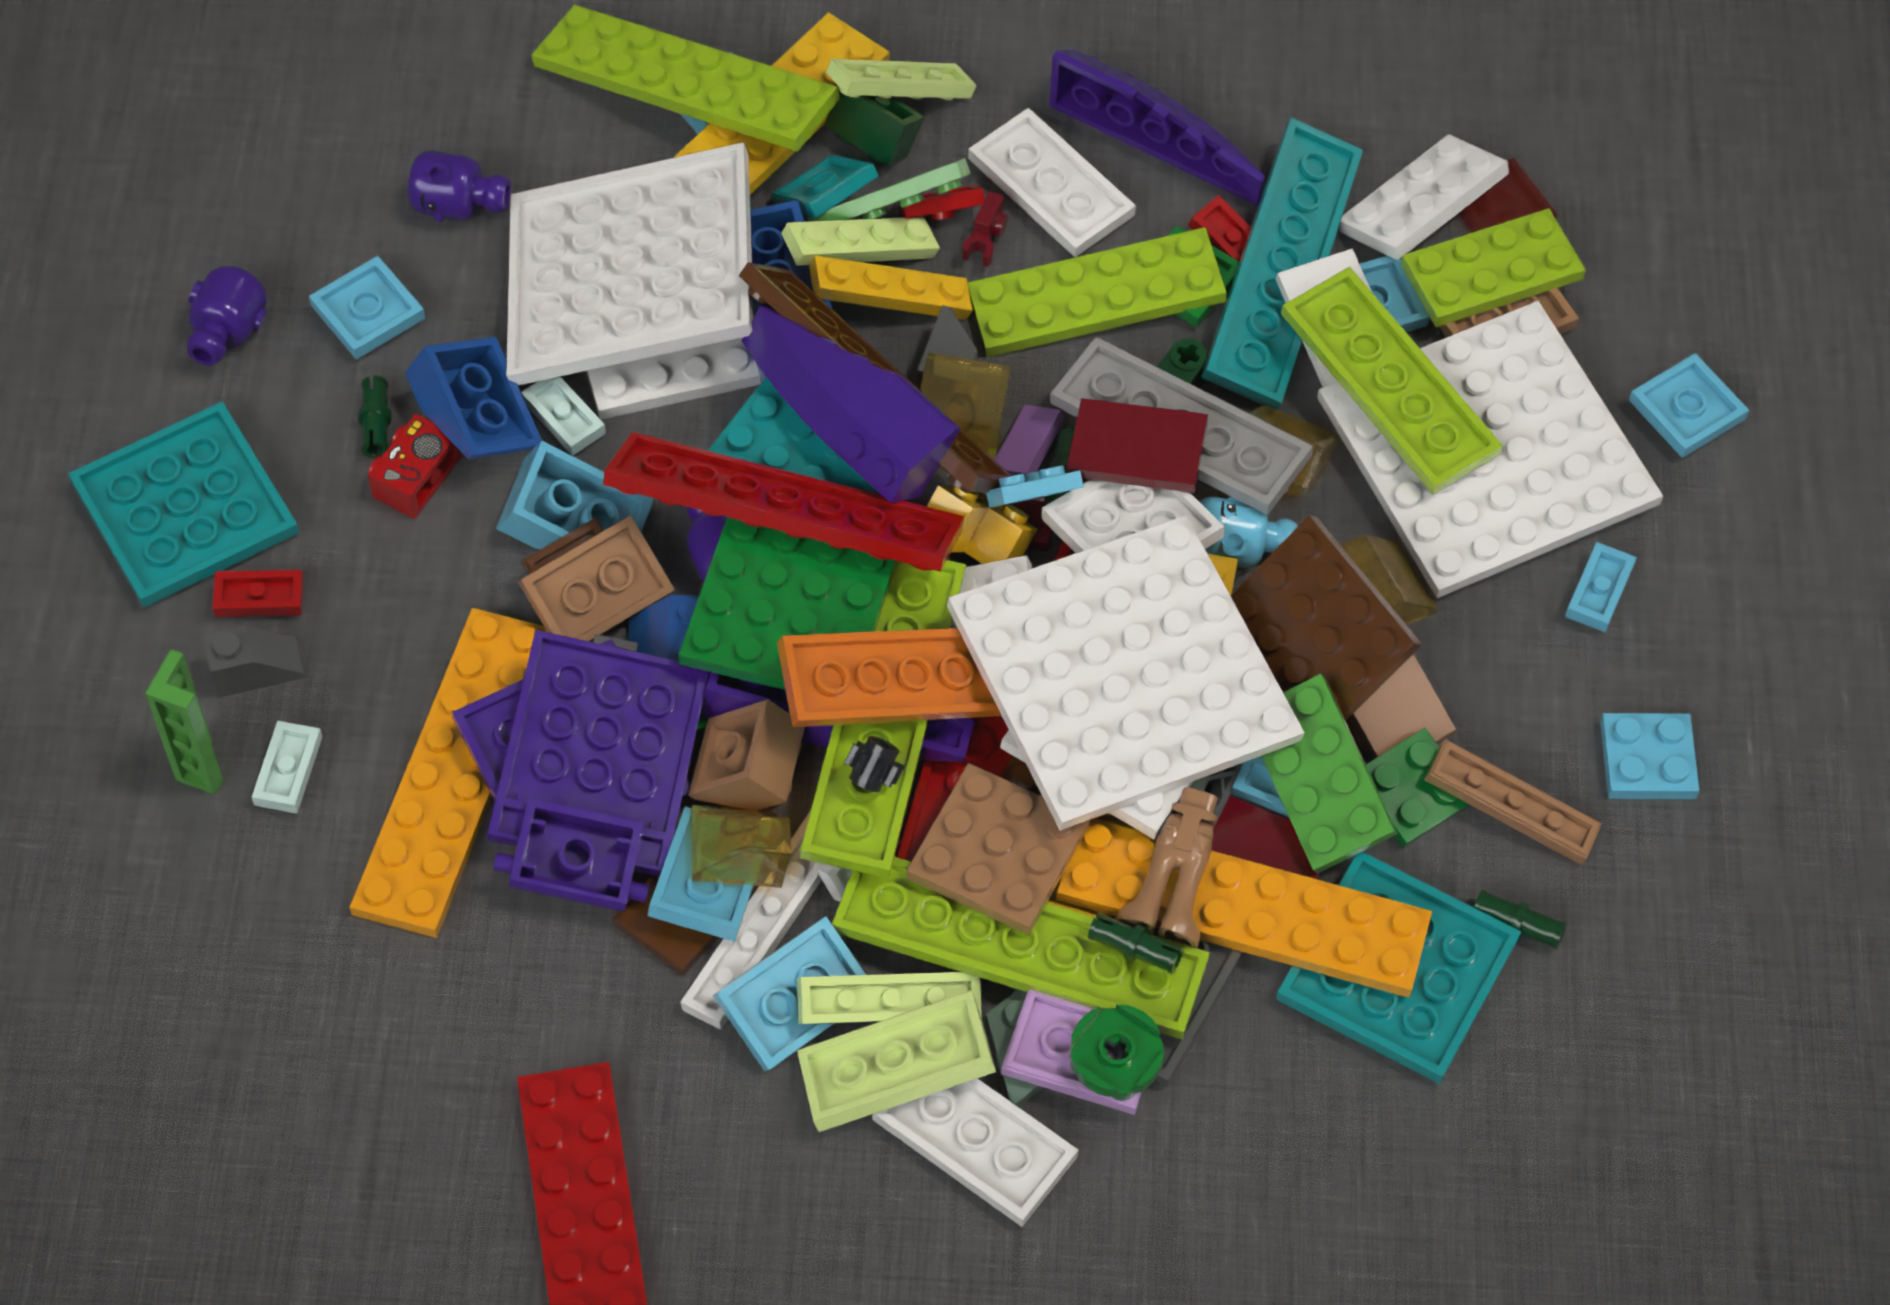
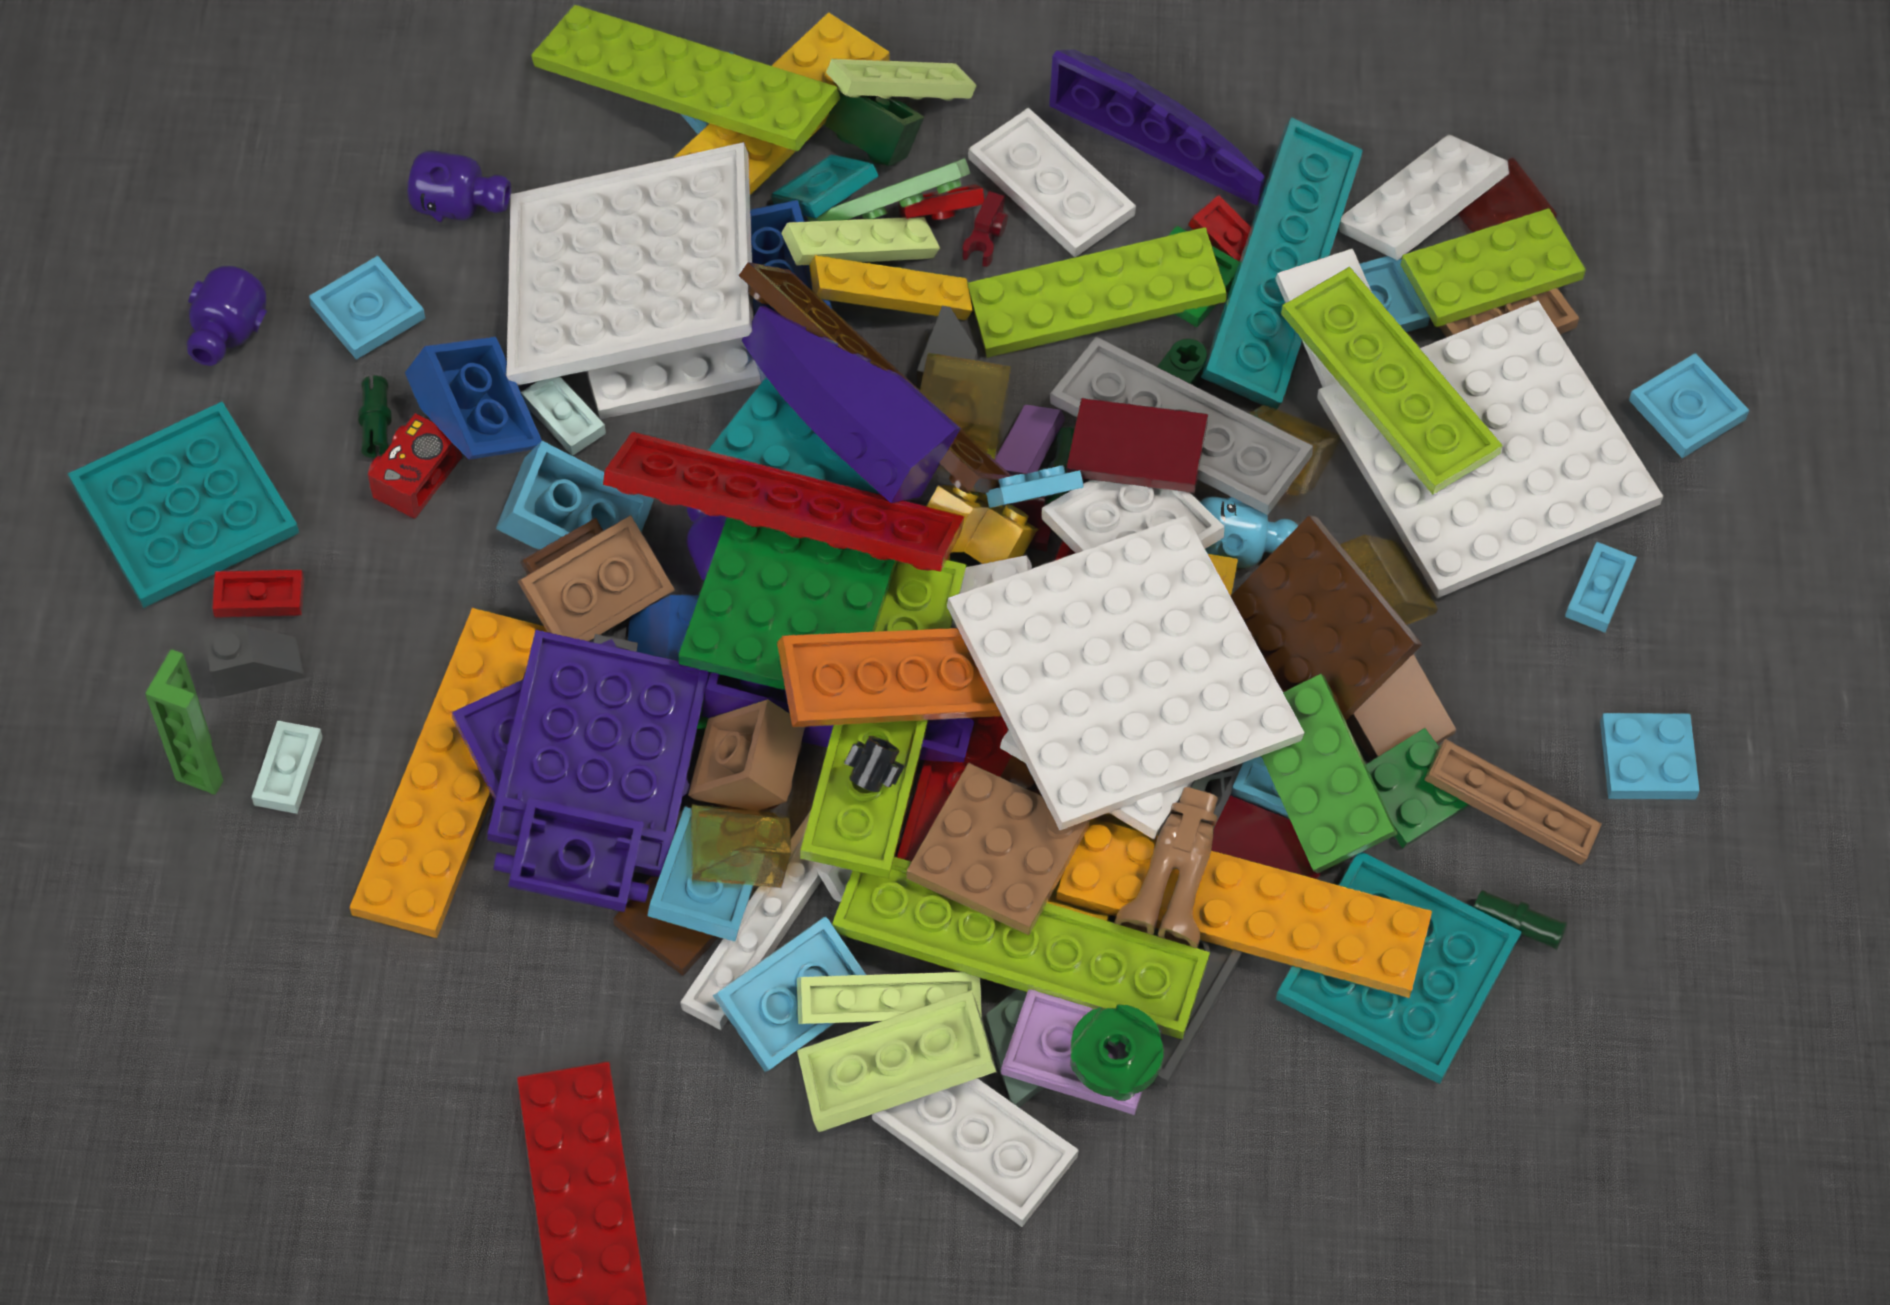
dark green pin [1088,911,1184,975] -> none

